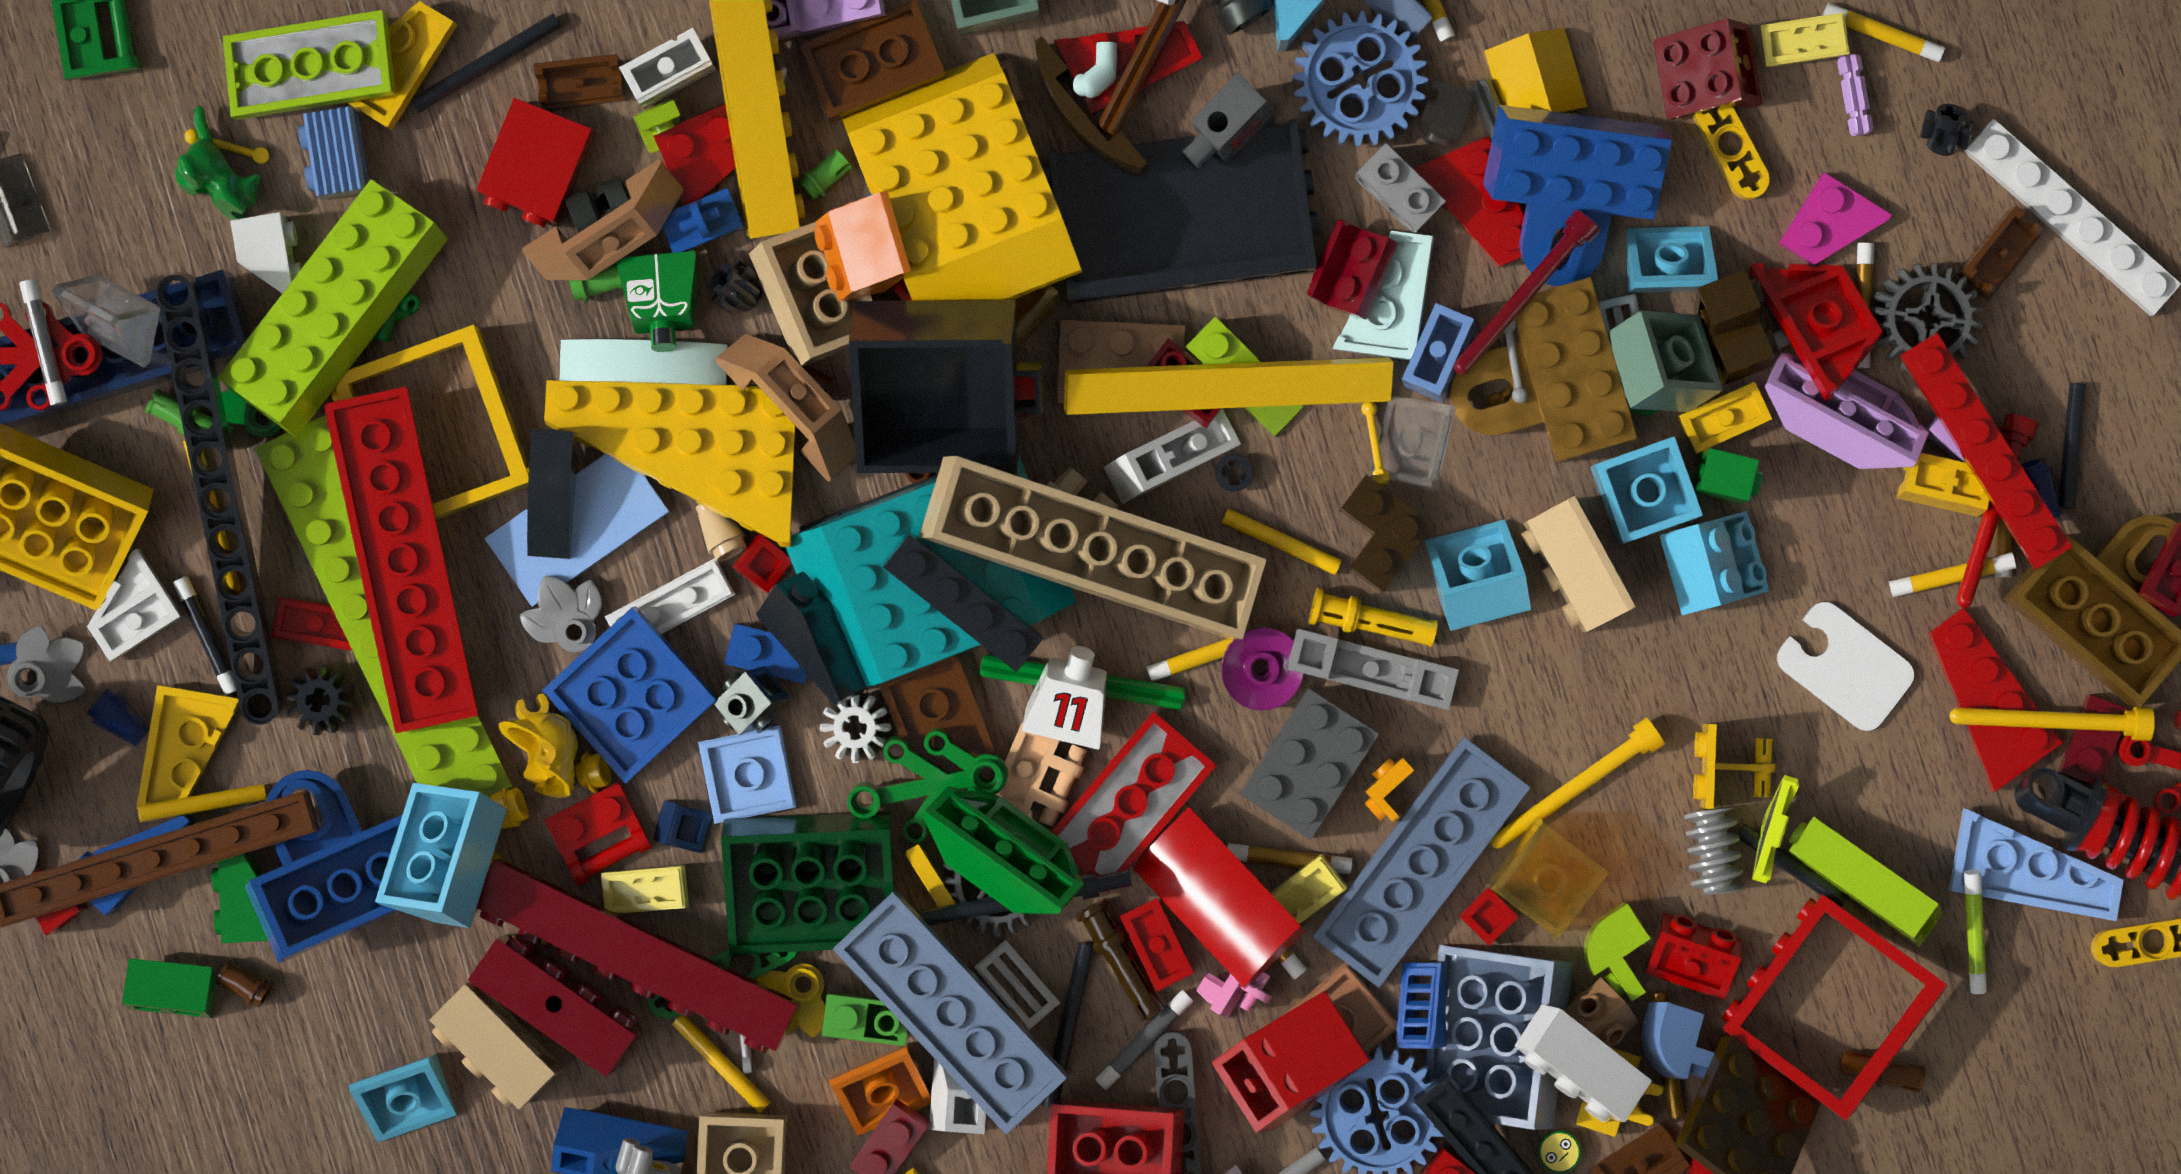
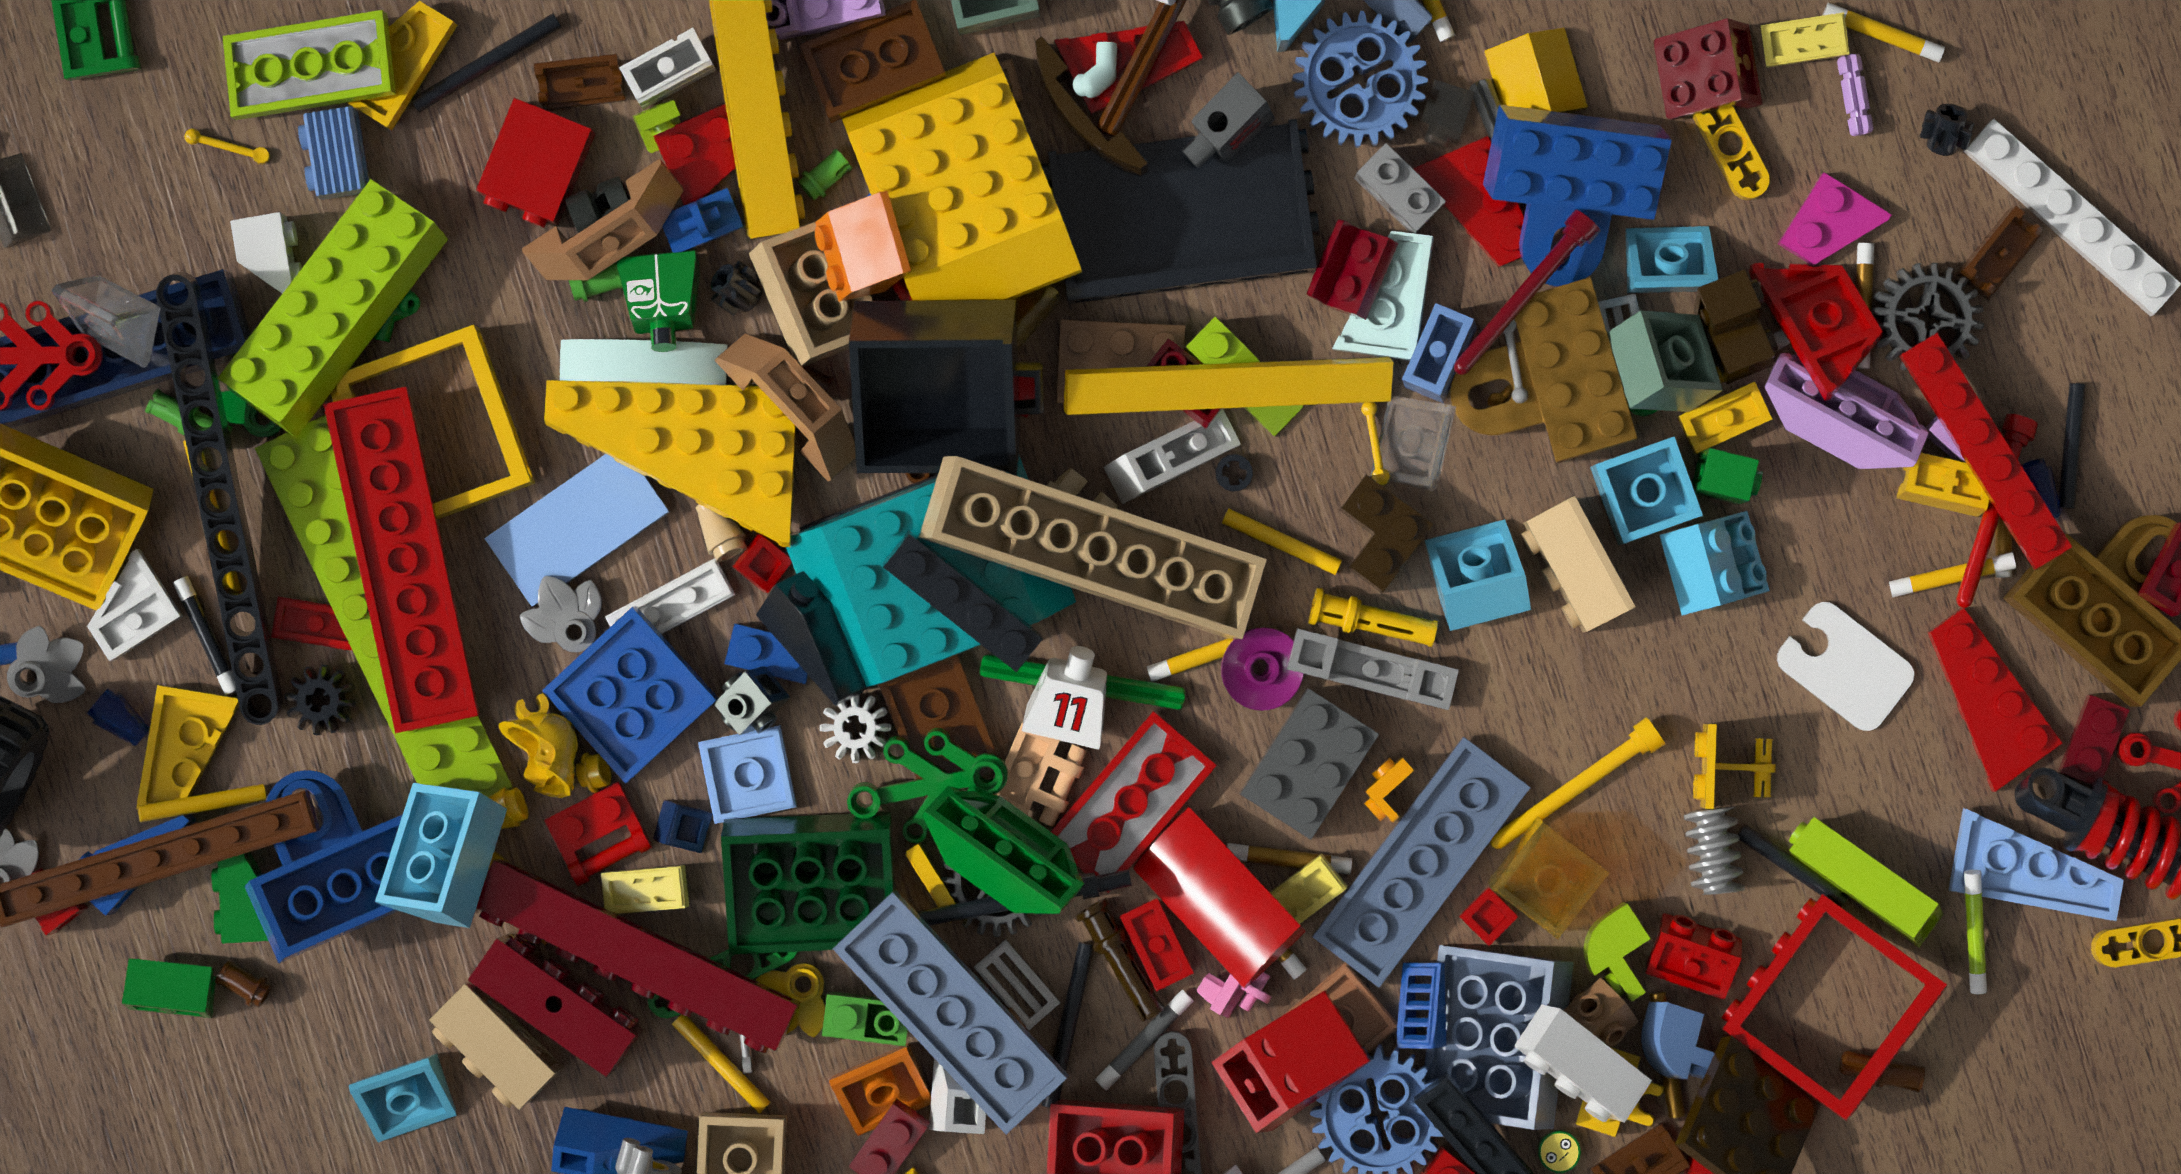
flat silver bar [19,279,67,406] -> none
green animal [175,106,261,220] -> none
black slope [527,429,577,559] -> none
neon yellow tile [1752,775,1800,883] -> none
yellow piece [1949,707,2154,741] -> none

